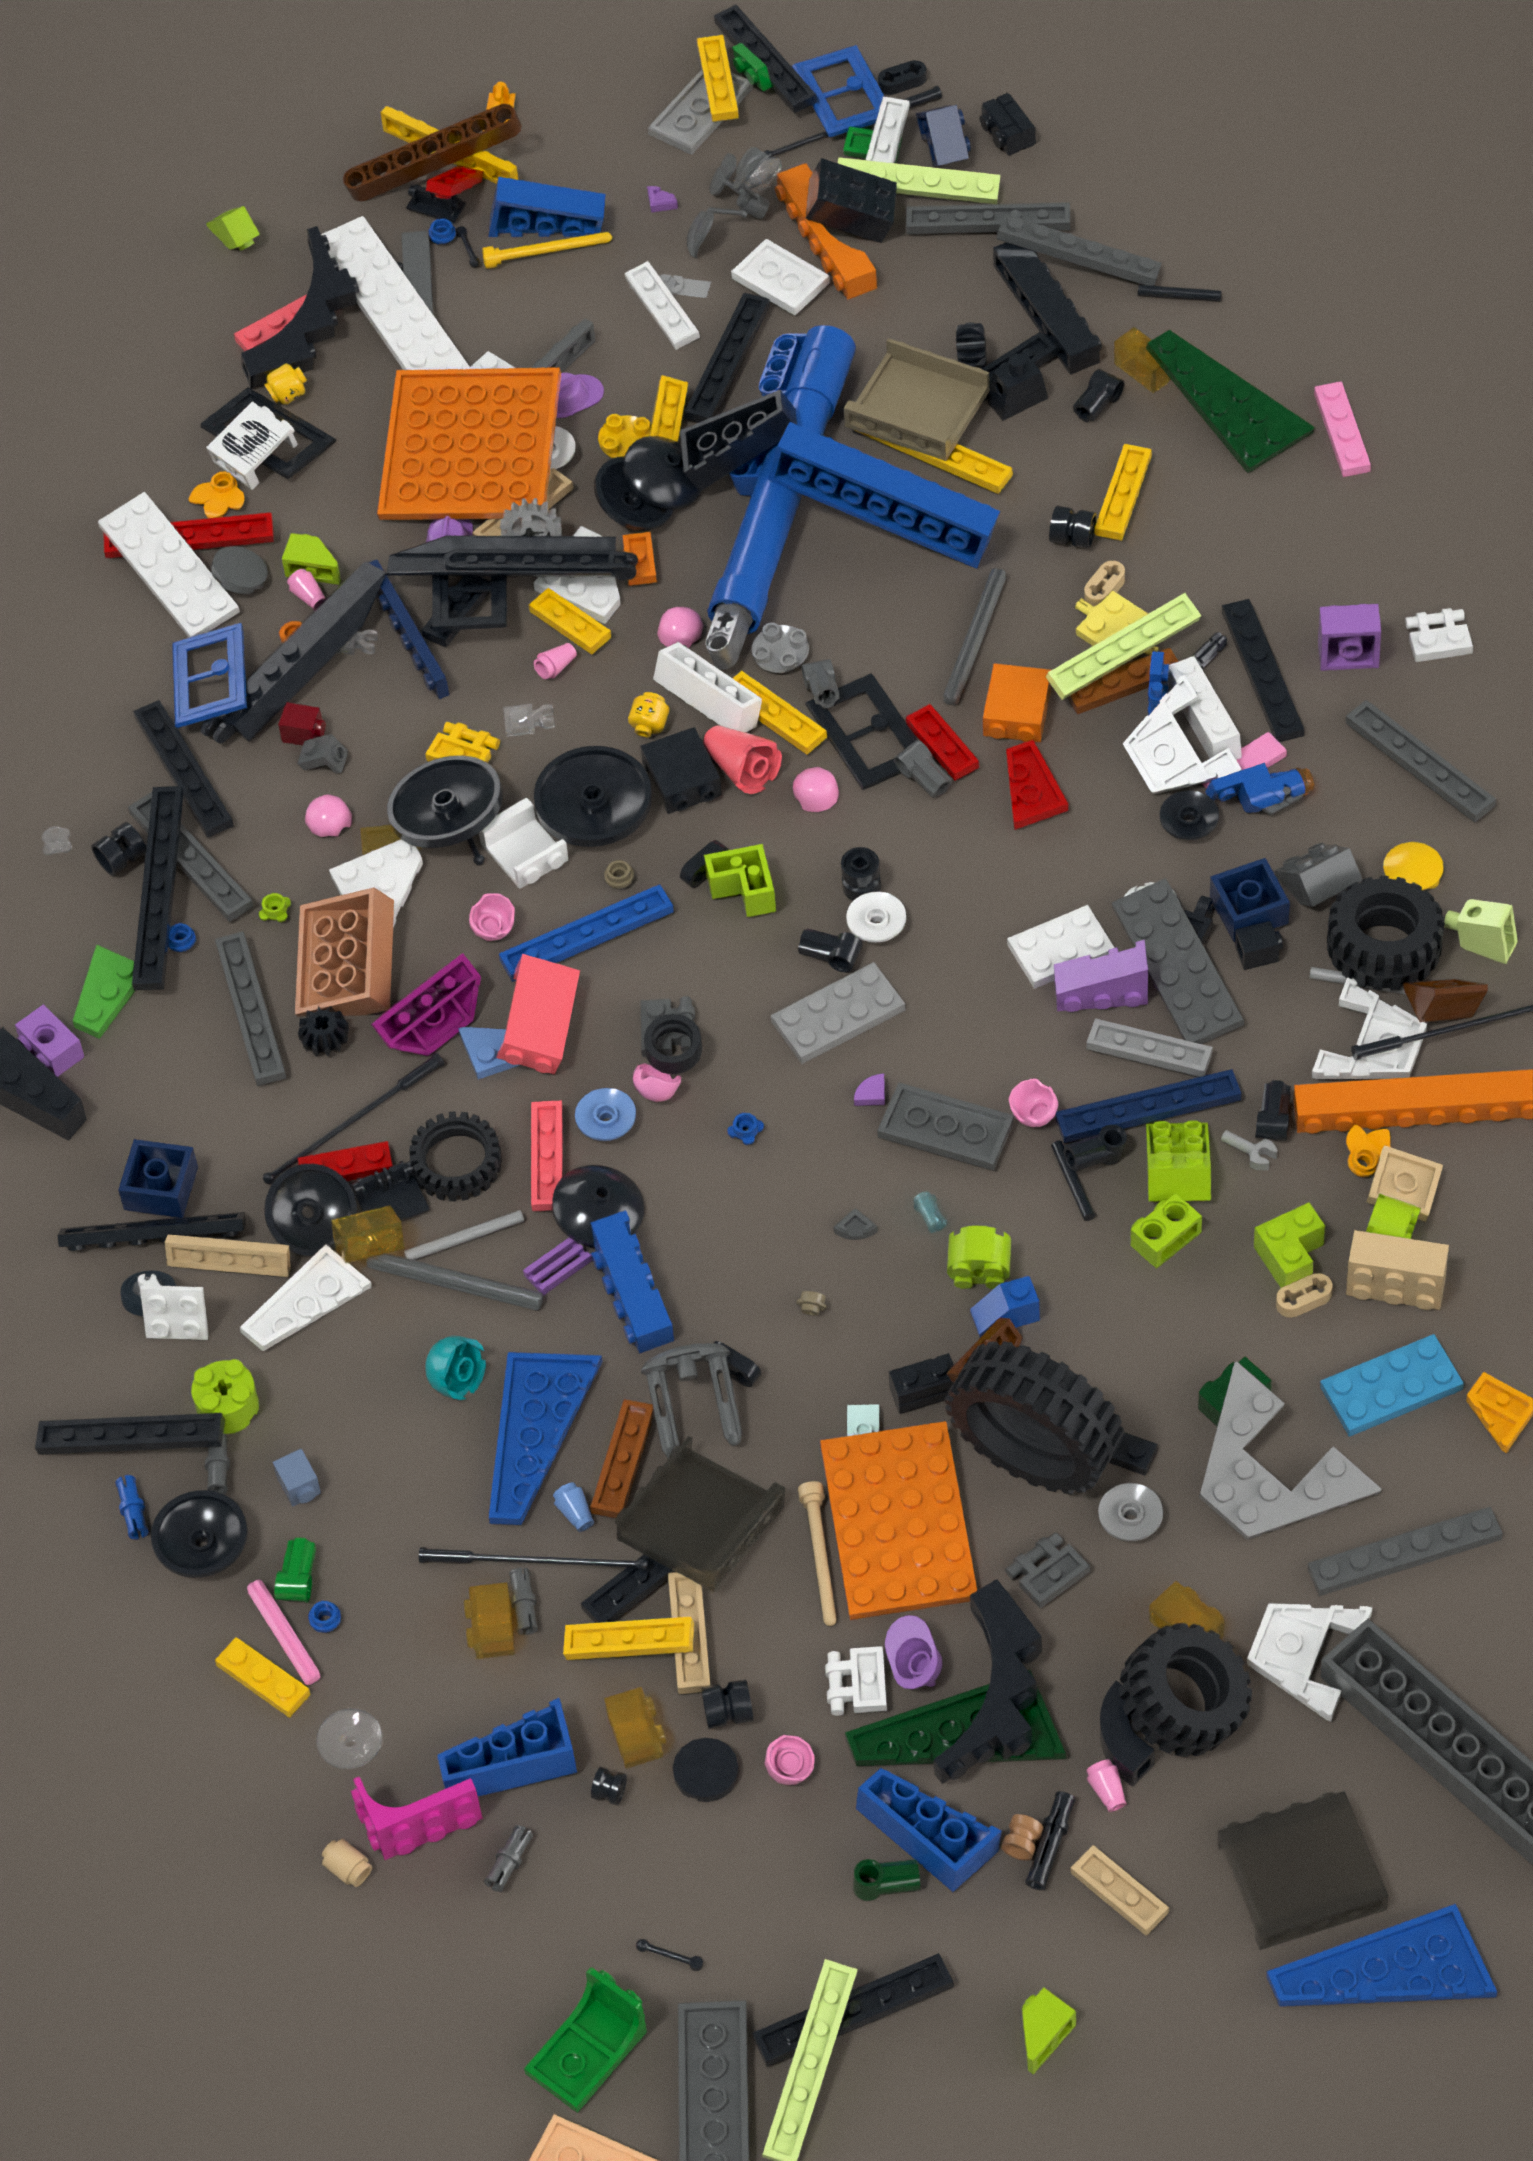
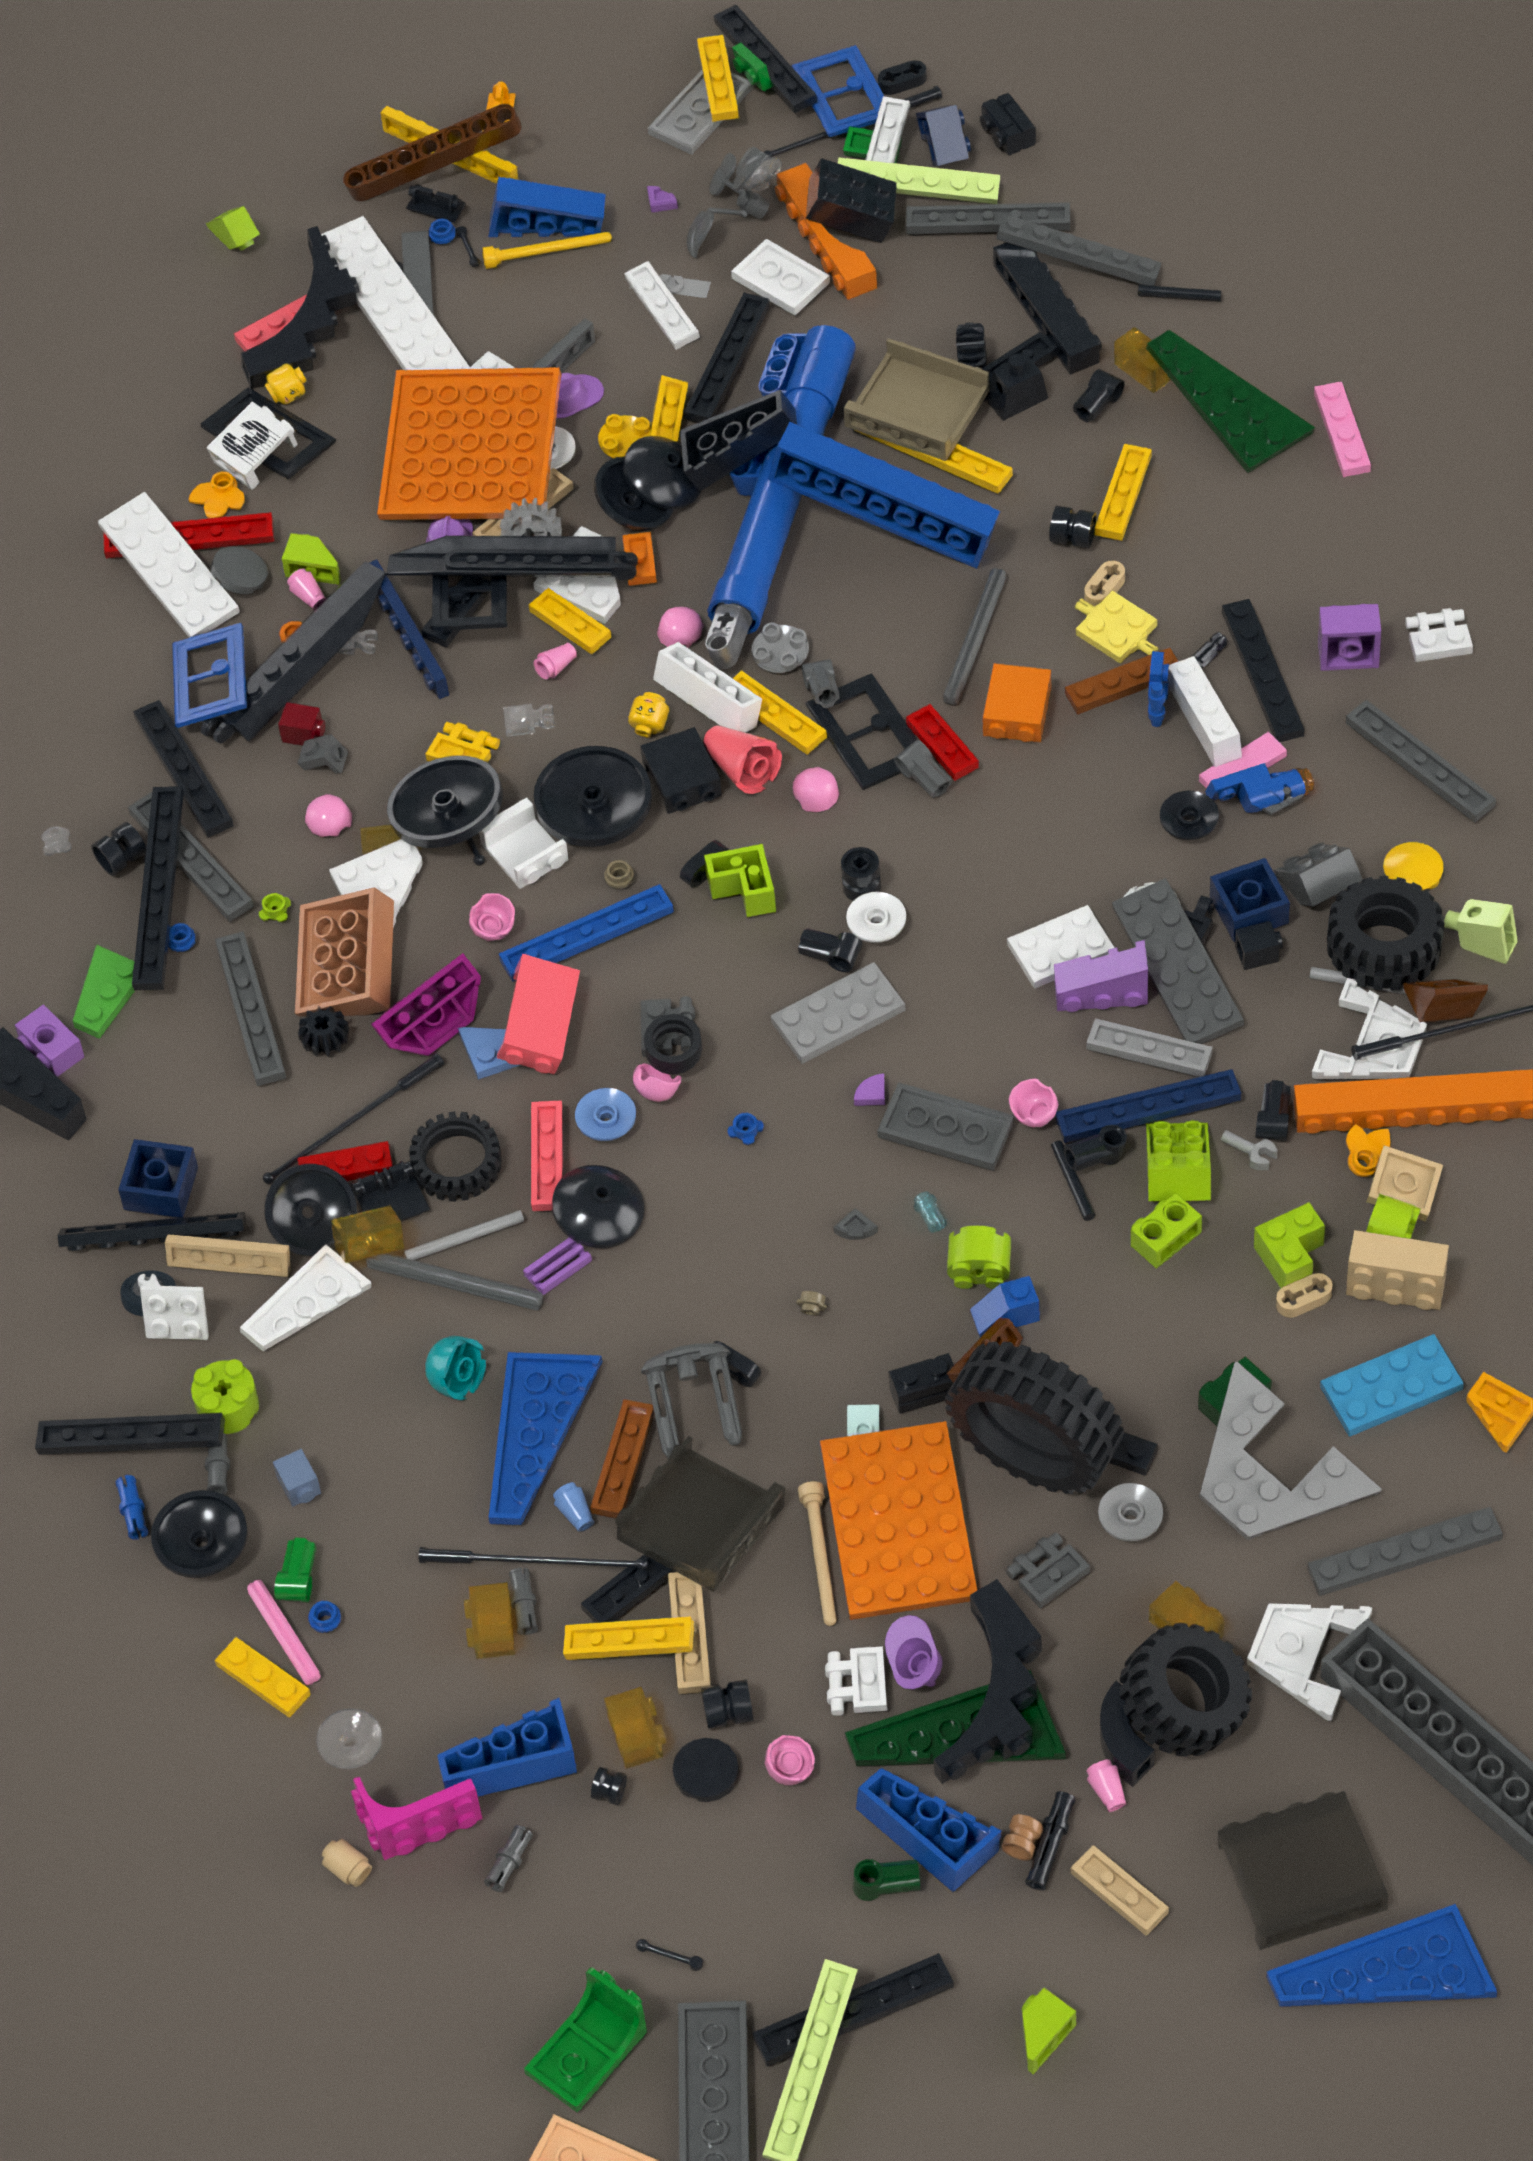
red plate [426,165,484,199] -> none
blue wedge [591,1210,674,1354] -> none
red wing [1006,740,1068,830] -> none
yellowish green plate [1046,593,1201,700] -> none
white wing [1123,674,1242,795] -> none

